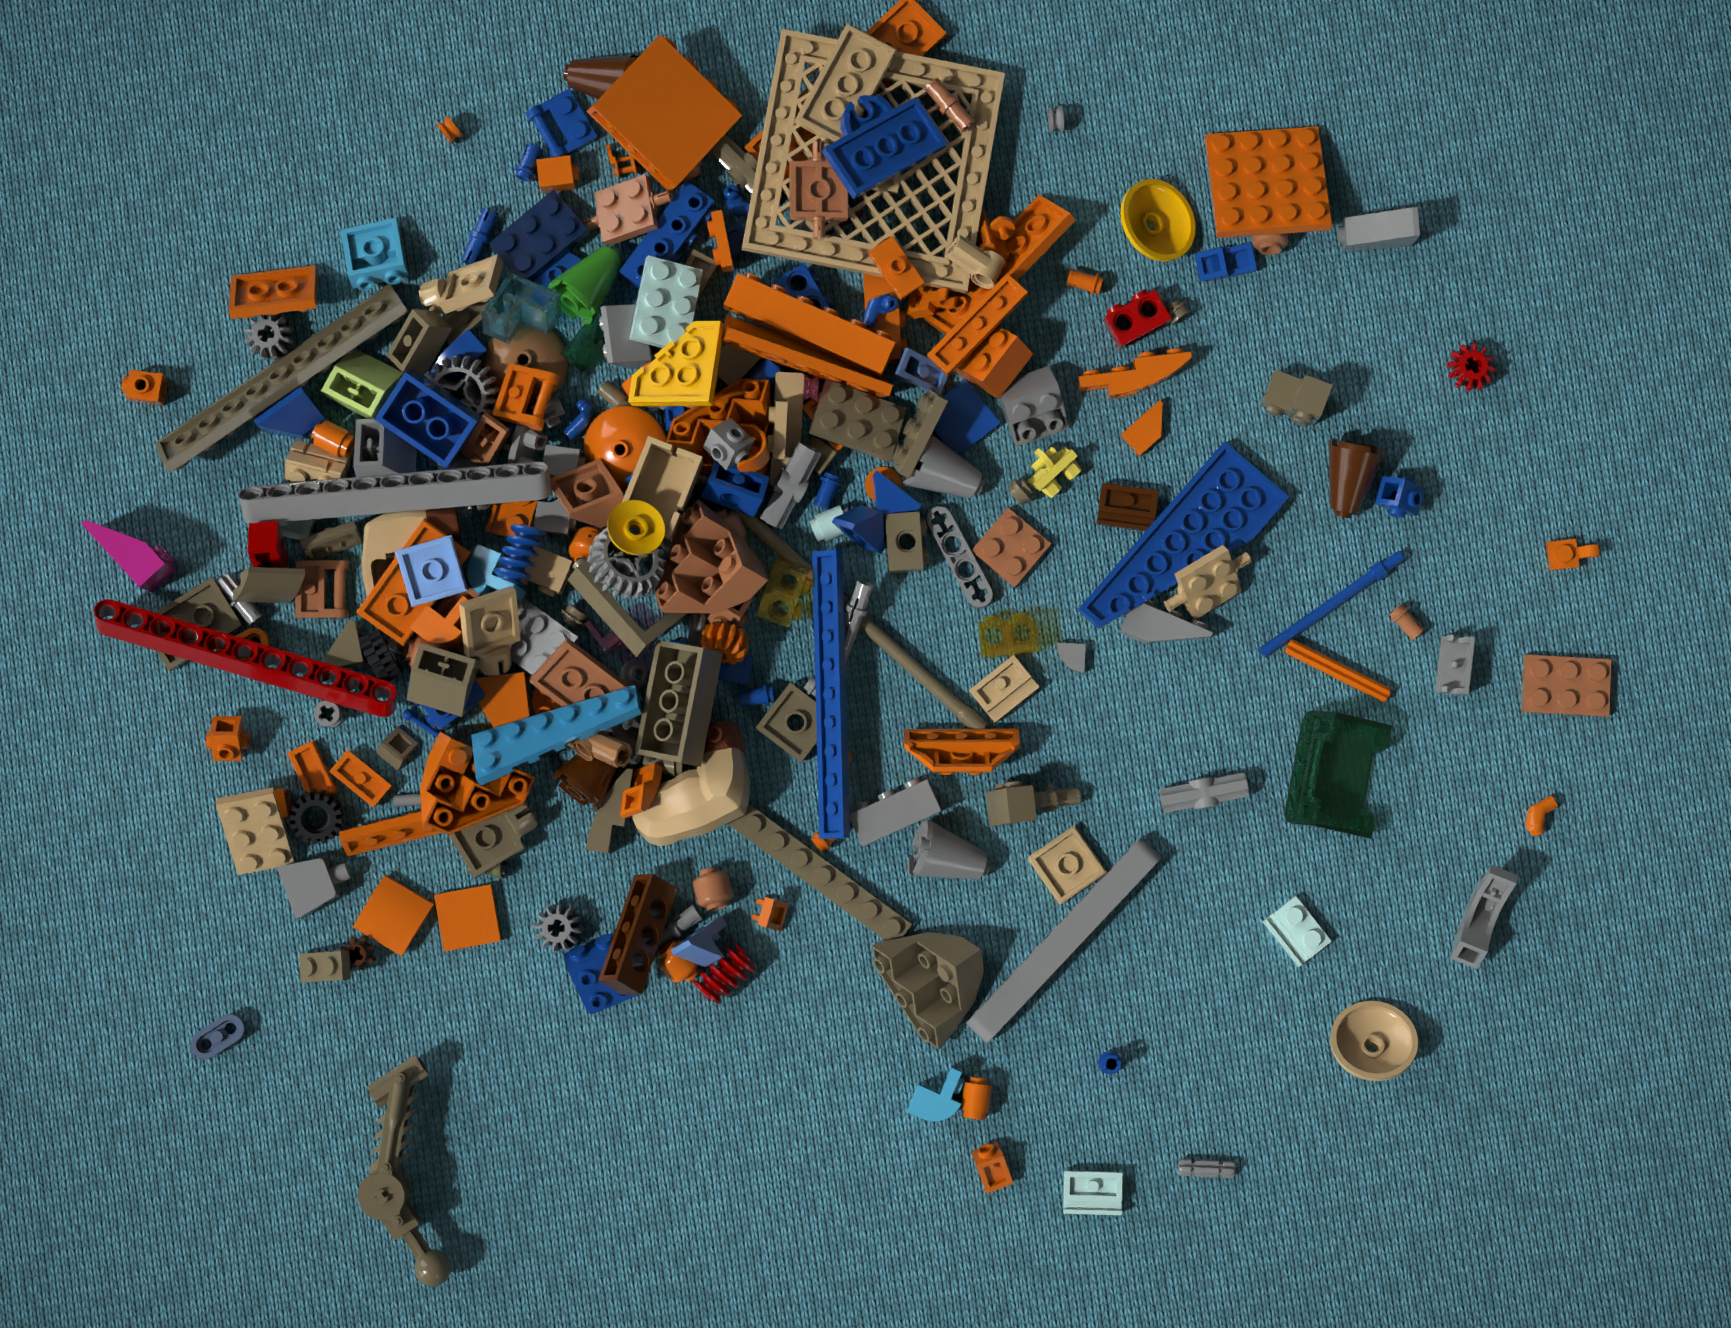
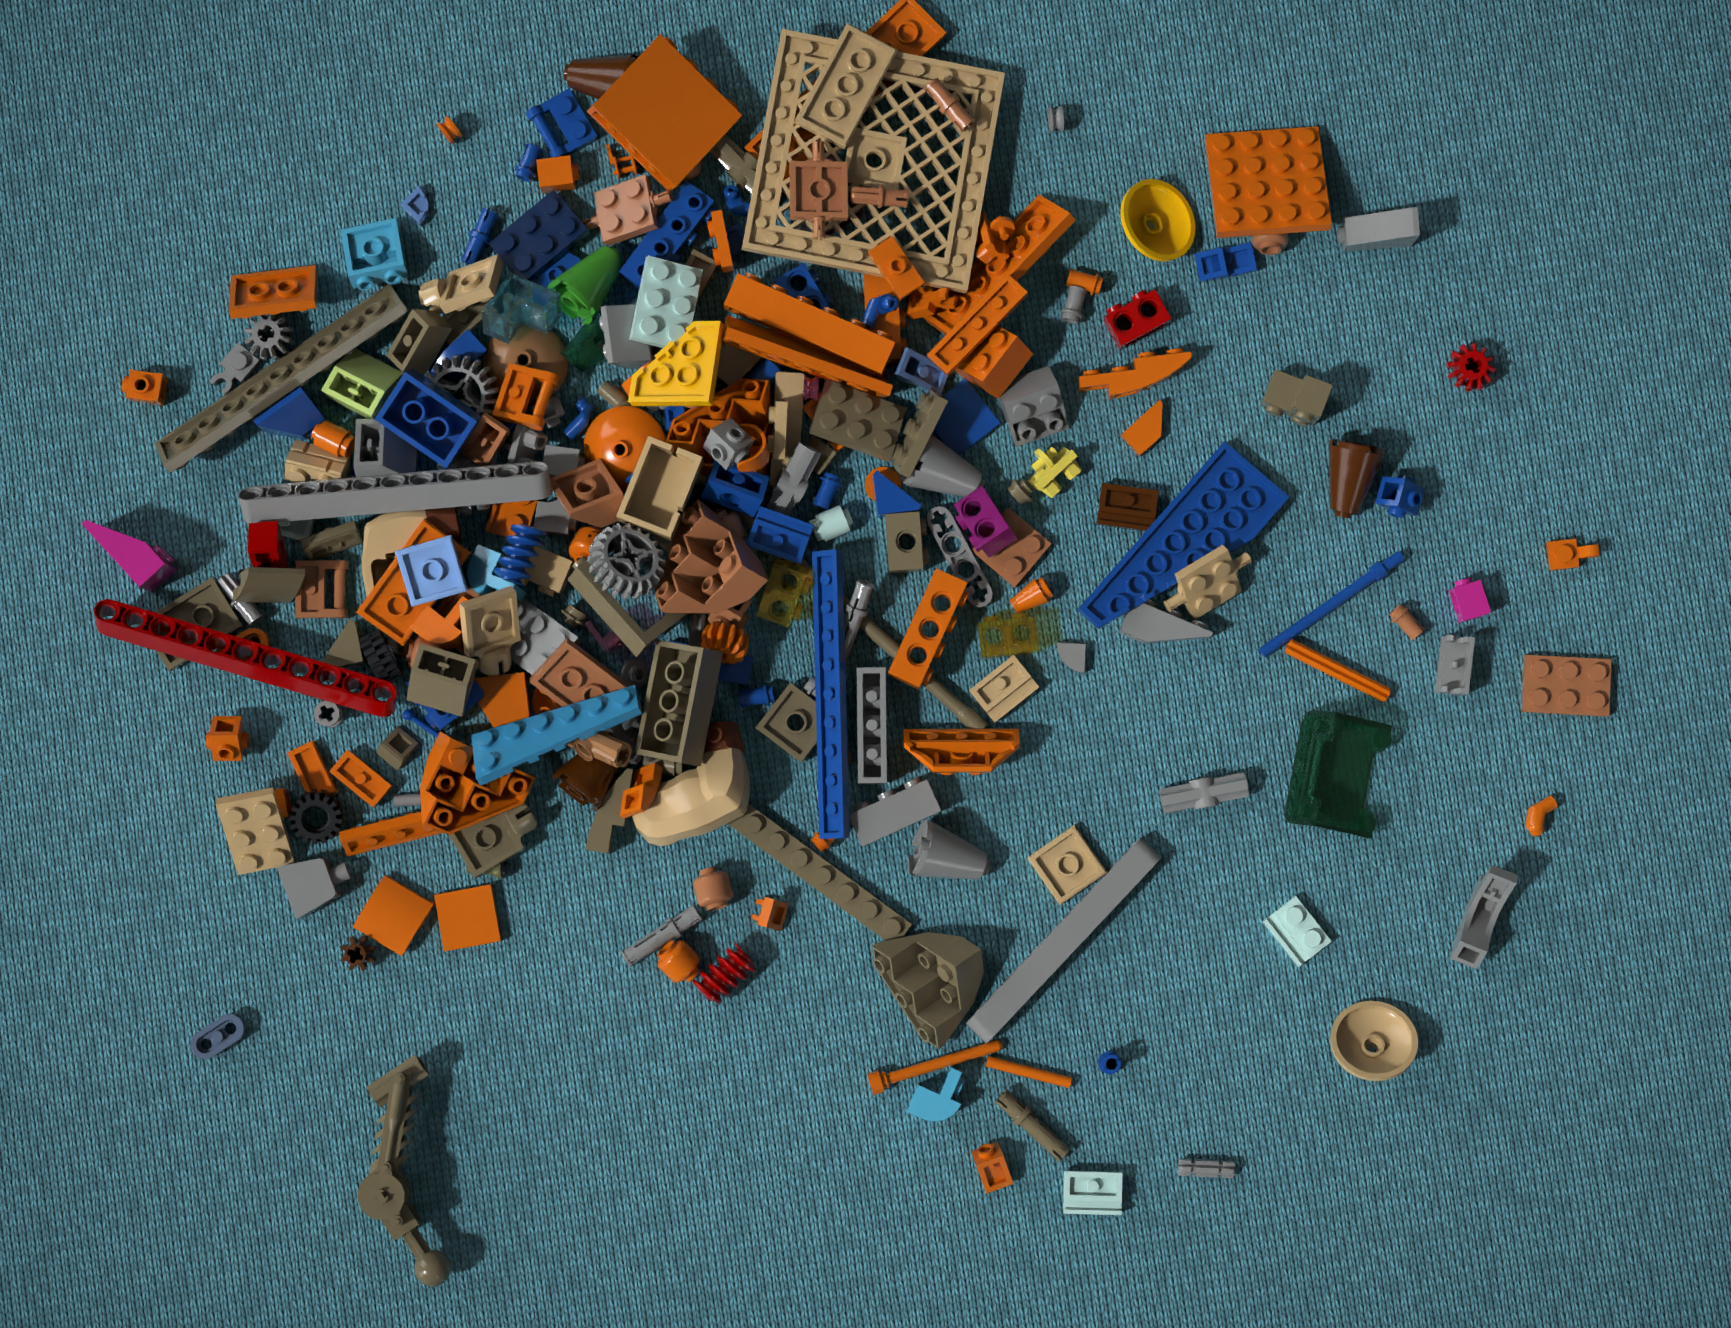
dark tan plate [299,950,351,983] -> none
light grey gear [533,904,583,953] -> none
blue bracket [564,932,638,1014] -> none
reddish brown brick [598,874,678,995] -> none
yellow dish [607,500,665,556] -> none
medium blue slope [671,916,727,967] -> none
blue plate [822,94,948,199] -> none
blue slope [832,505,884,554] -> none
tan piece [946,235,1005,289] -> none
orange brick [961,1077,993,1120] -> none
dark tan brick [986,781,1081,826] -> none
dark tan plate [1166,300,1191,326] -> none
none -> light grey plate [210,342,261,395]
none -> medium blue tile [400,185,429,226]
none -> blue plate [747,505,814,564]
none -> nougat axle [850,185,908,208]
none -> light grey brick [857,667,887,785]
none -> orange piece [867,1040,1003,1095]
none -> orange brick [887,568,970,689]
none -> magenta brick [954,486,1017,558]
none -> orange bar [985,1056,1072,1088]
none -> dark tan pin [994,1089,1071,1162]
none -> orange cone [1009,577,1054,614]
none -> light grey pin [1060,286,1087,324]
none -> dark pink brick [1448,577,1491,623]

